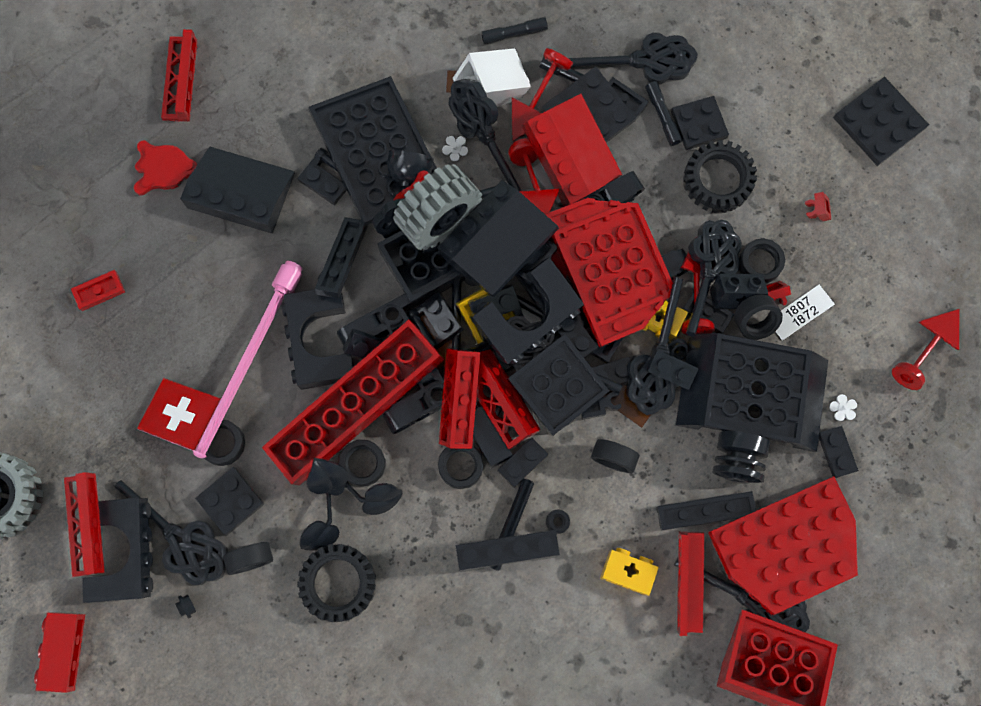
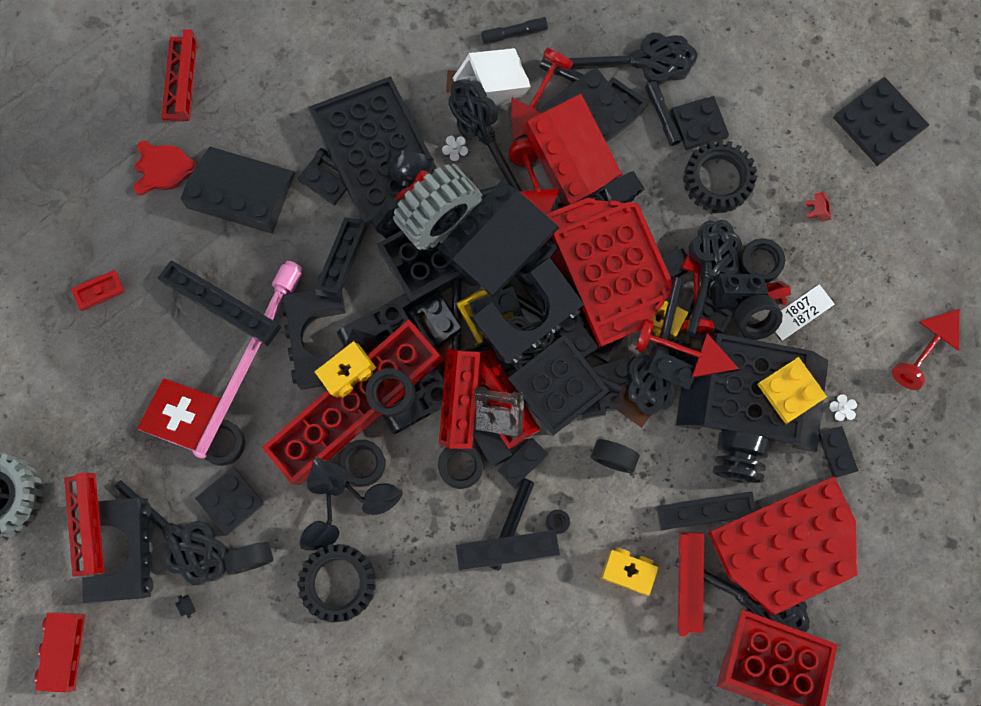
none -> black plate [157,260,282,346]
none -> yellow brick [315,341,376,398]
none -> black tyre [366,368,415,416]
none -> clear smoke plate [474,386,524,437]
none -> red piece [635,319,739,377]
none -> yellow plate [758,357,827,424]

